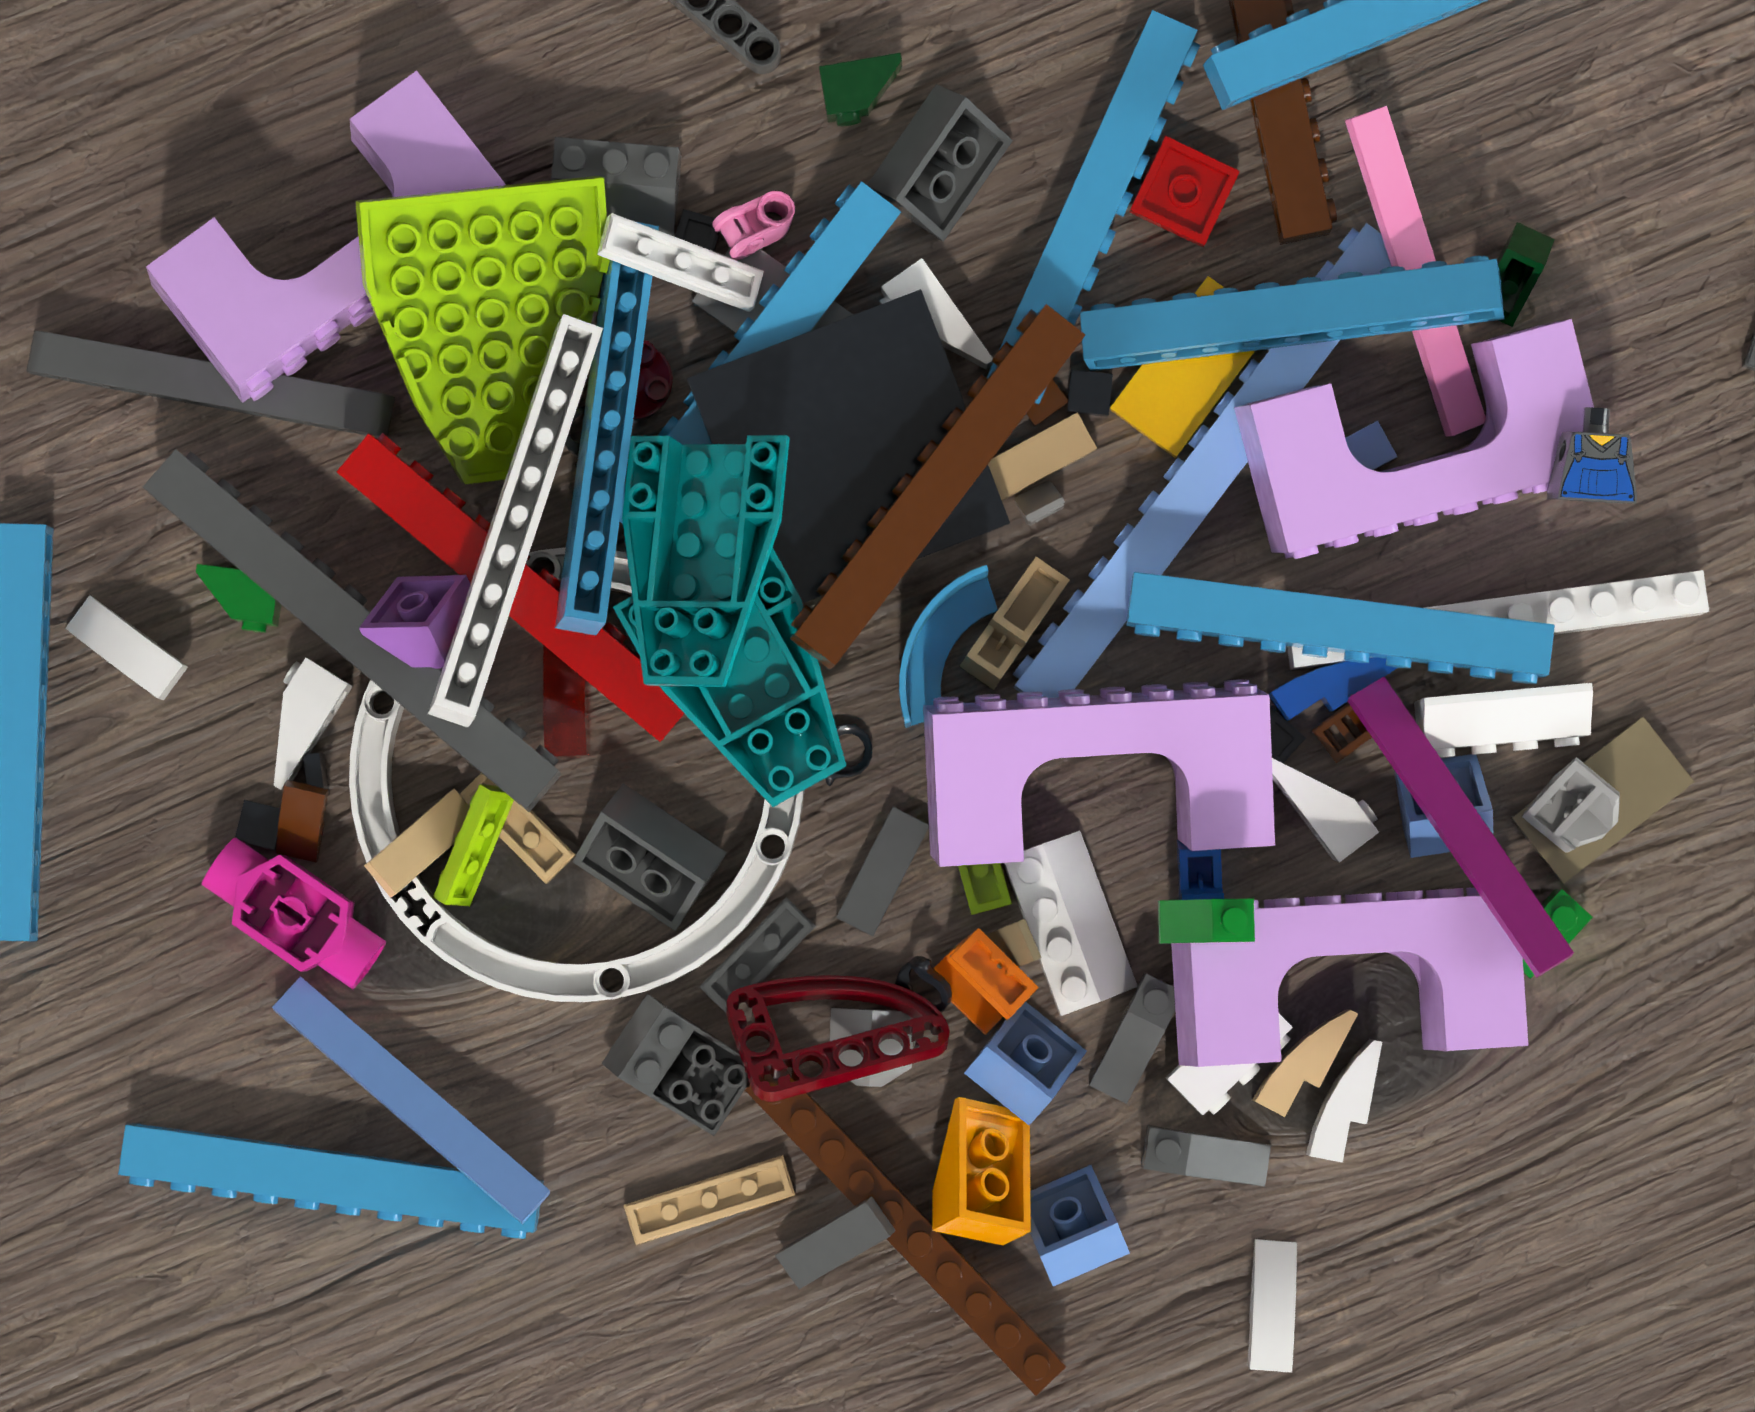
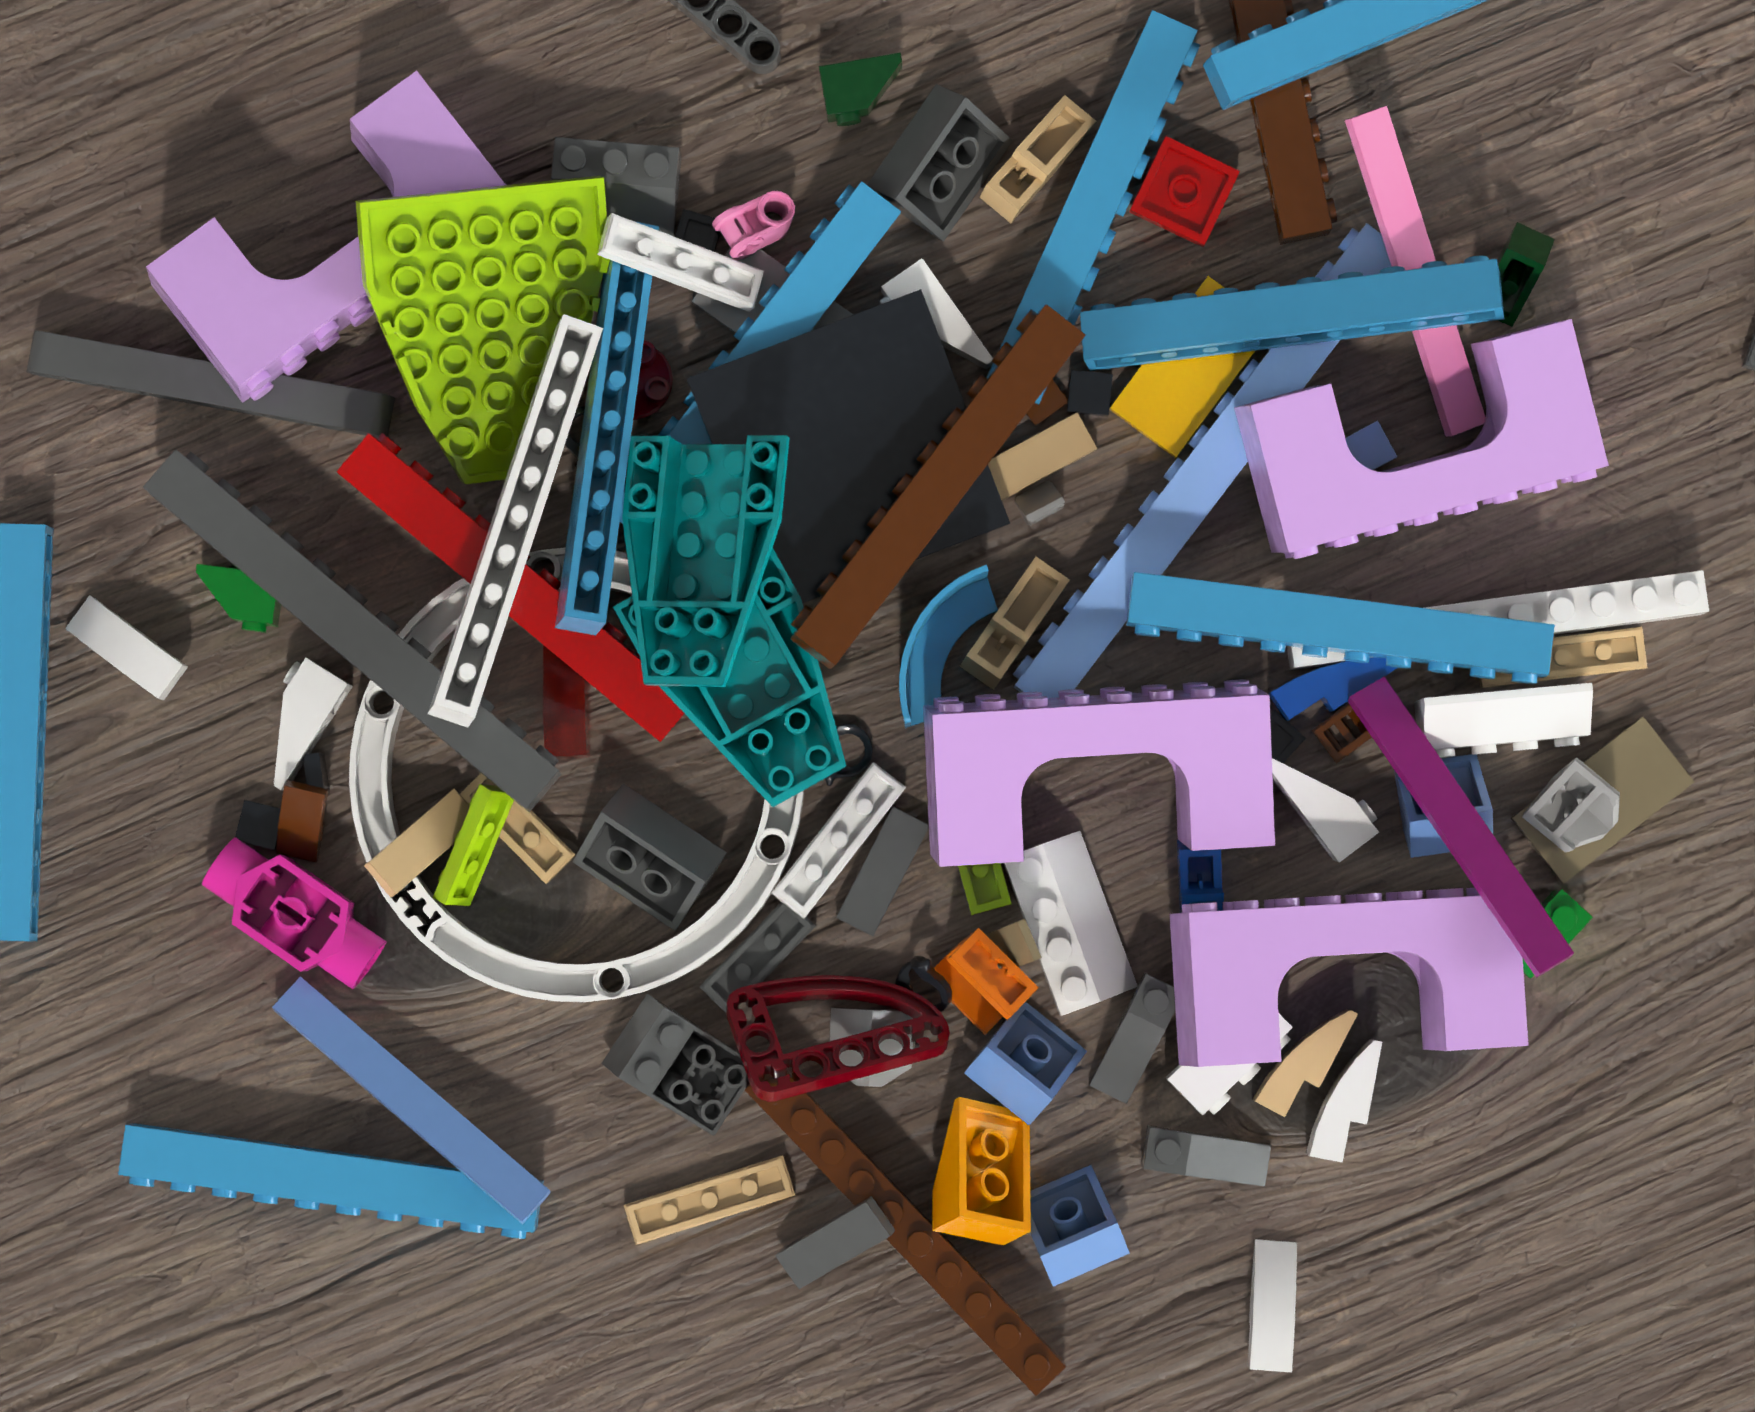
medium lavender slope [359,575,470,669] -> none
green slope [1158,898,1255,944] -> none
torso [1547,407,1637,504] -> none
none -> white tile [771,762,906,919]
none -> tan slope [980,95,1096,223]
none -> tan tile [1479,627,1648,688]

